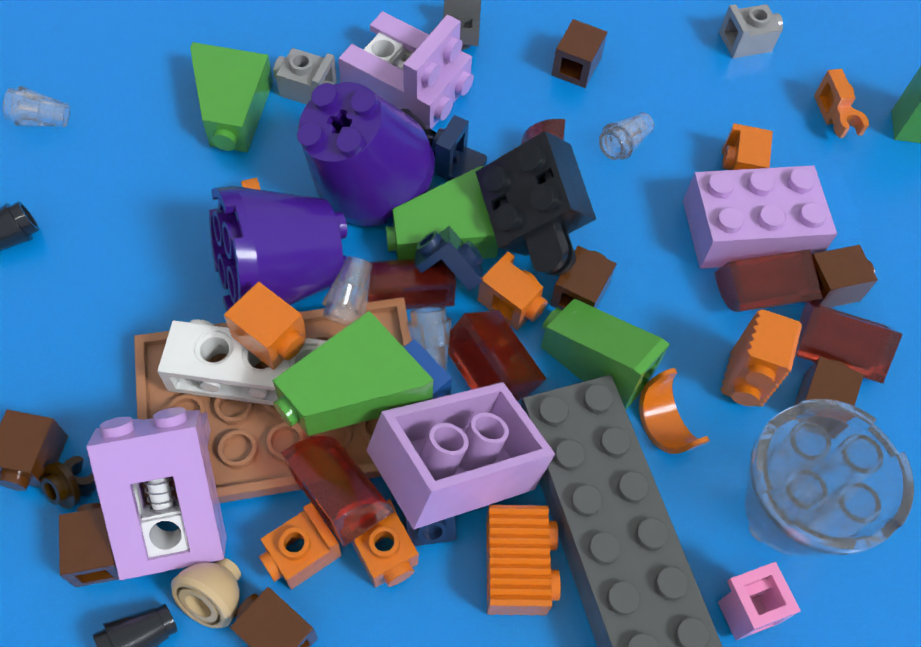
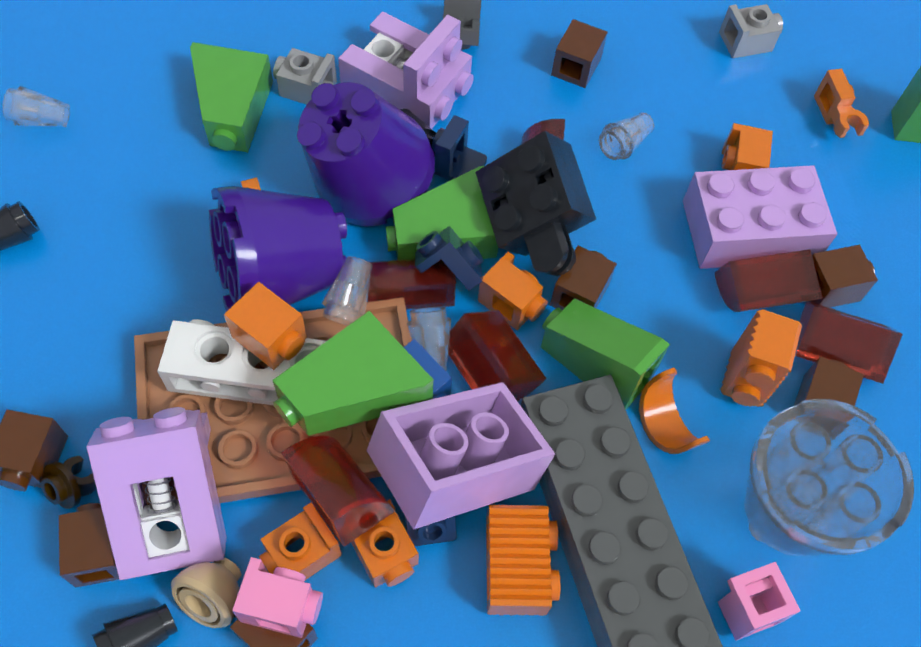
none -> bright pink brick [232,557,323,638]

